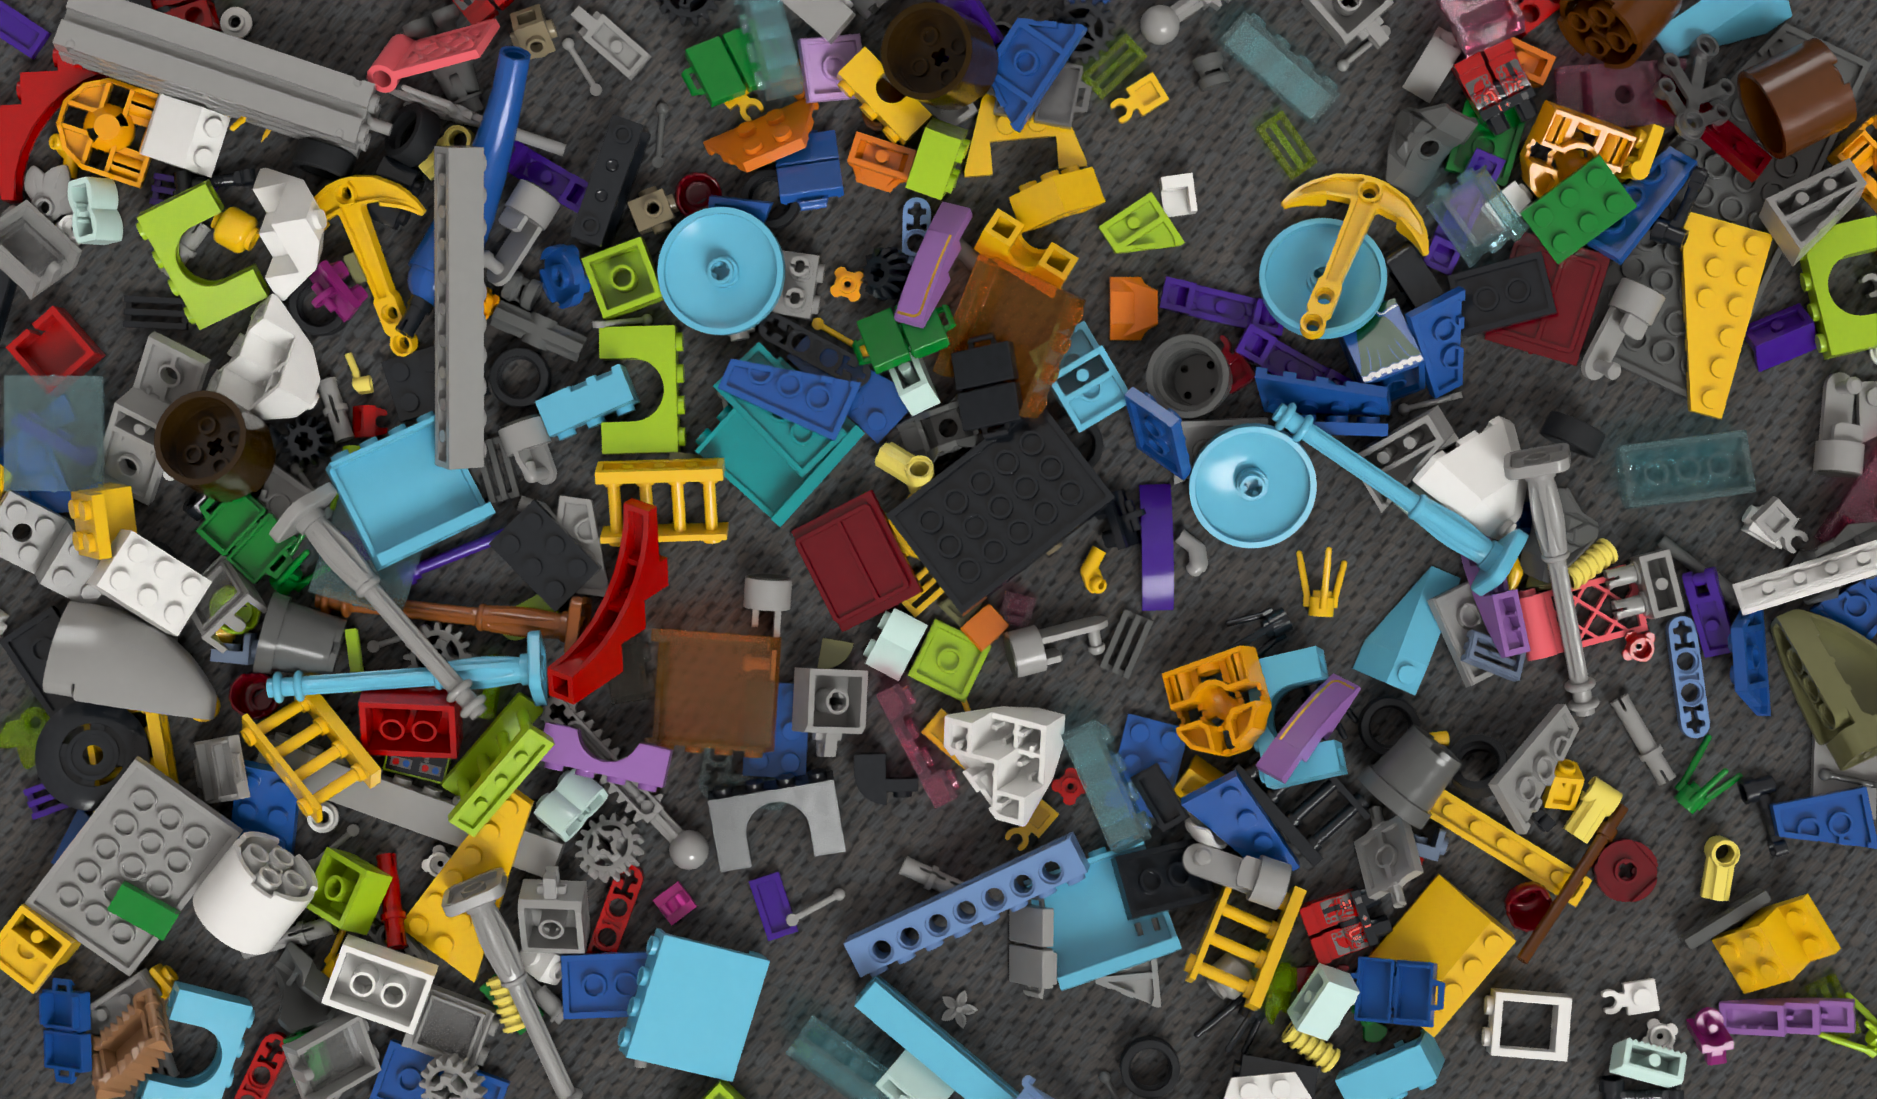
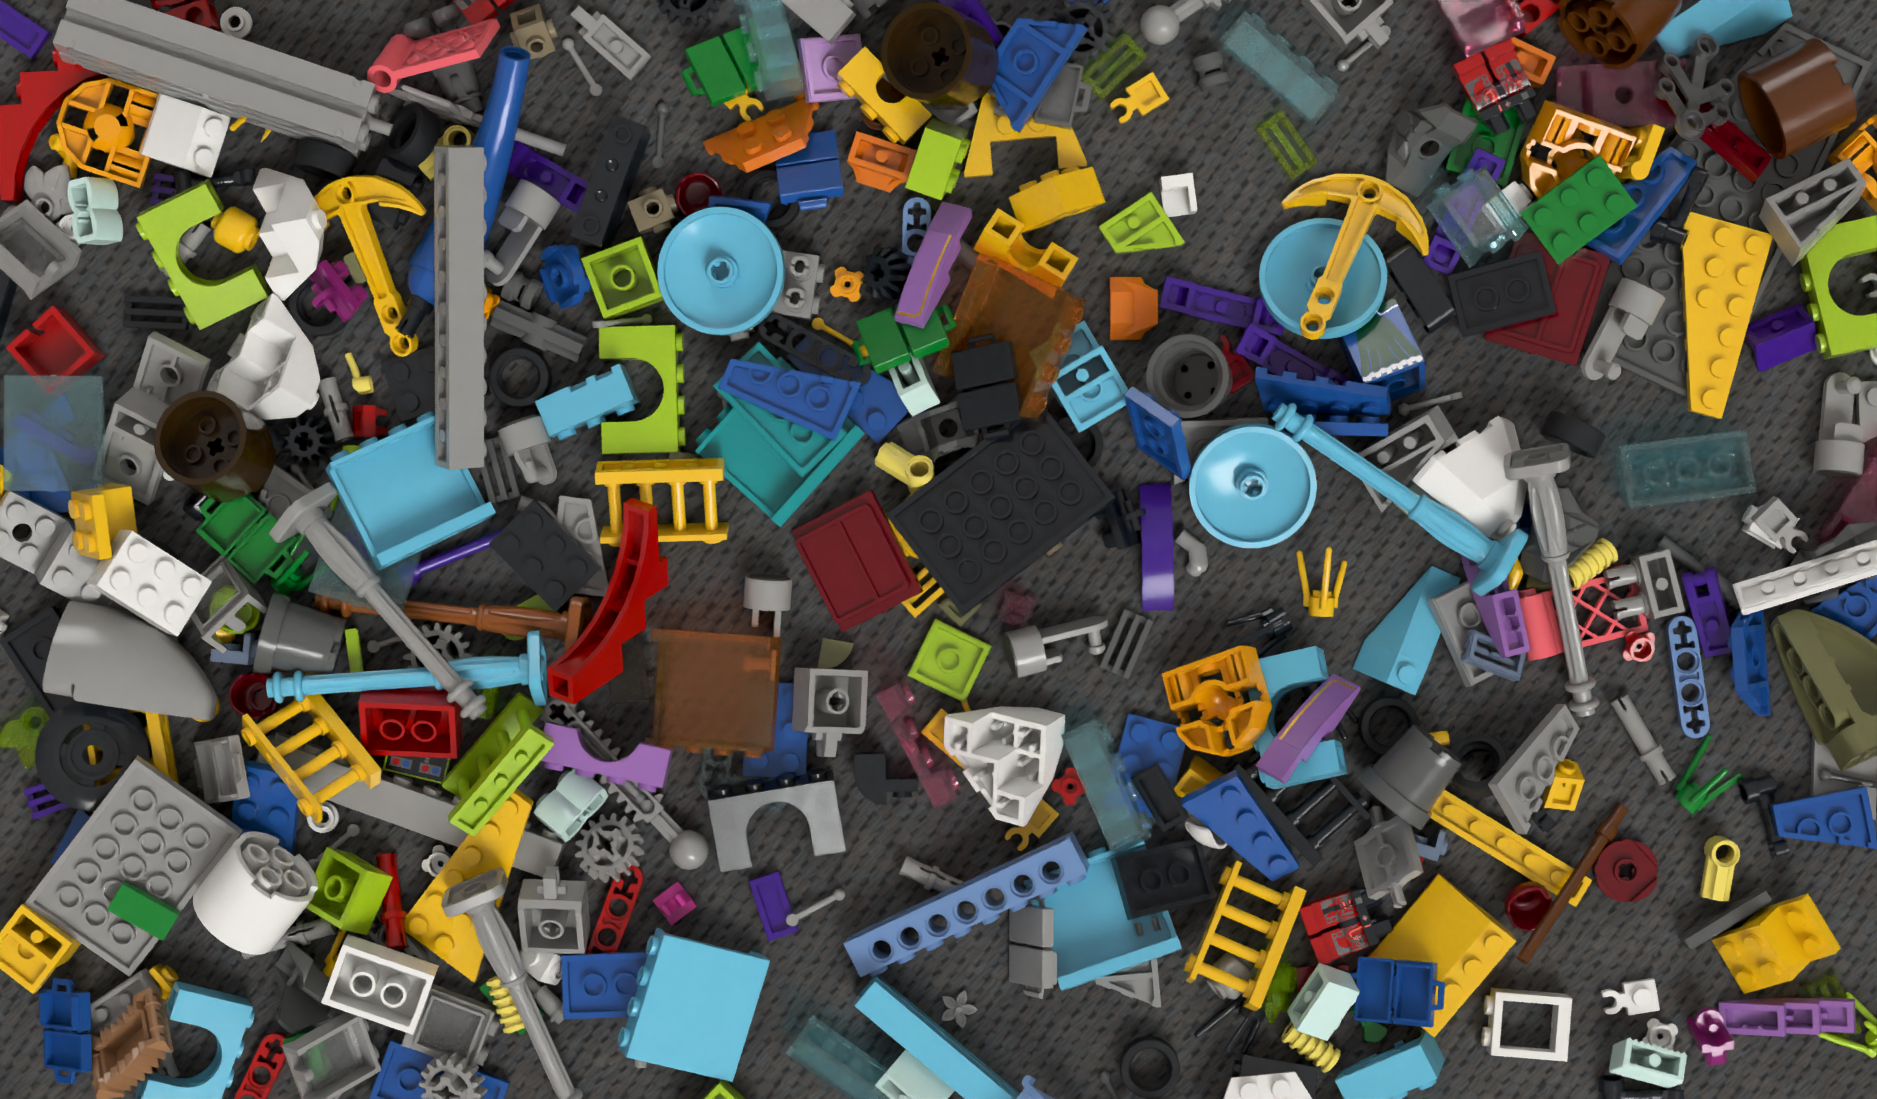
light aqua brick [863,608,928,681] -> none
orange slope [960,604,1009,652] -> none
yellow arm [1080,546,1107,594] -> none
light grey piece [1182,843,1292,910] -> none
light grey brick [1402,26,1466,103] -> none
blue wing [1405,286,1465,399] -> none
light yellow piece [1563,776,1623,844] -> none

